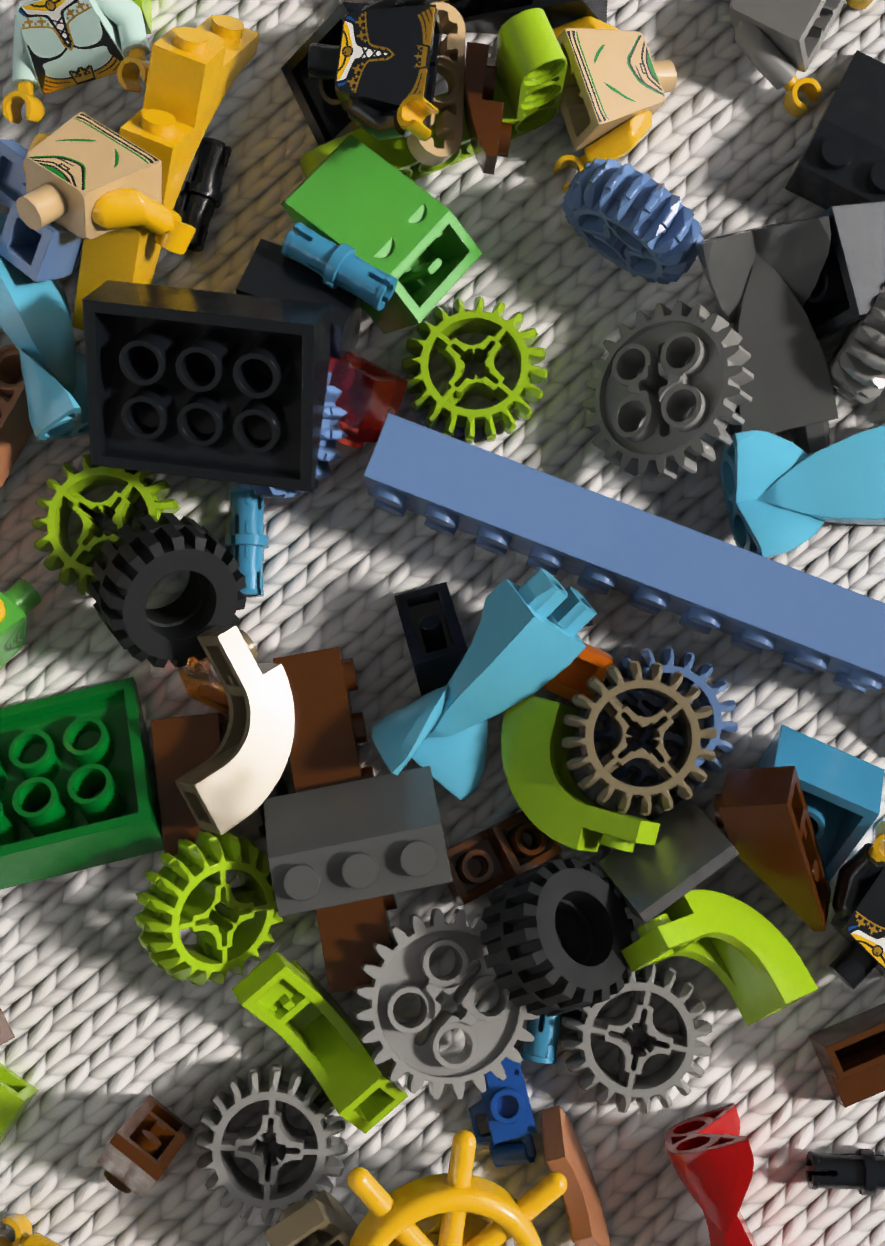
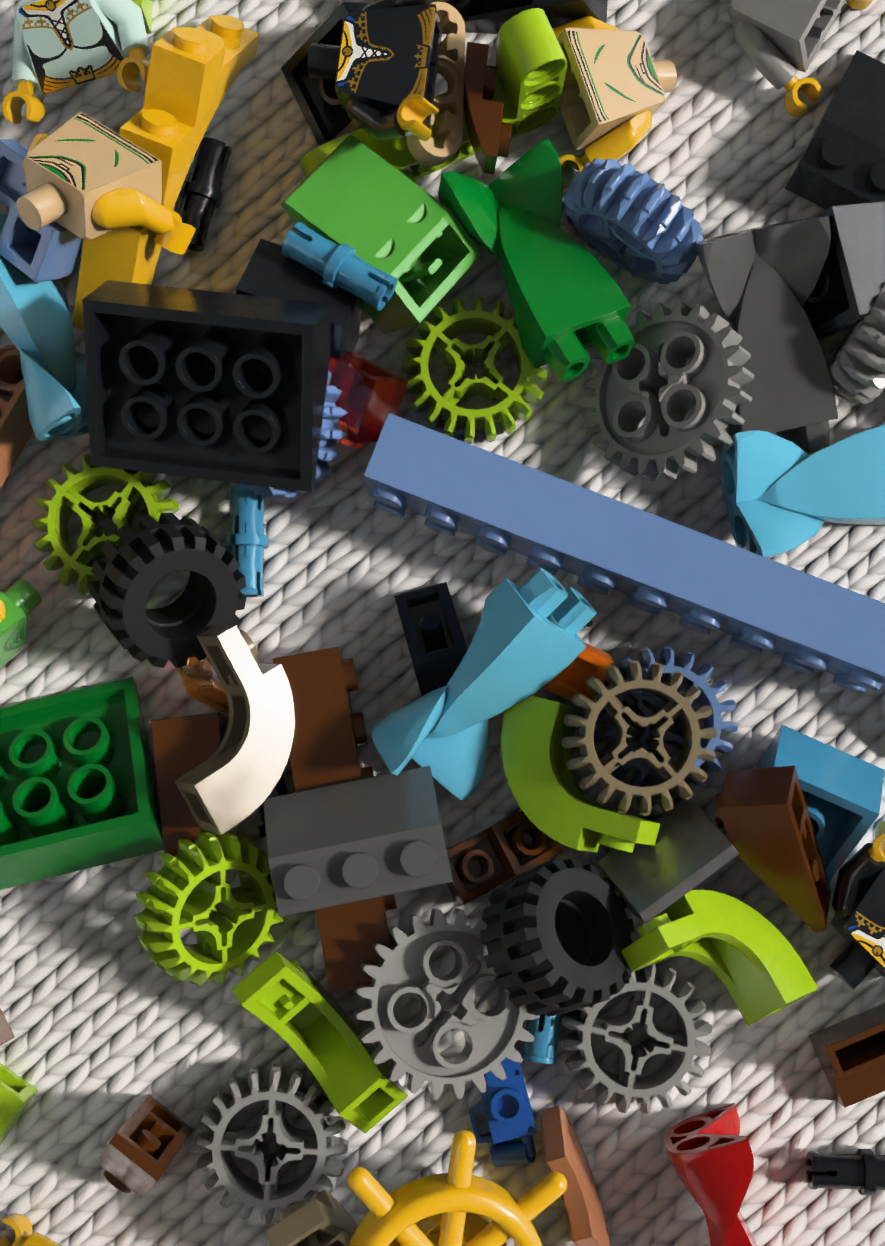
none -> green hips [438,139,635,382]

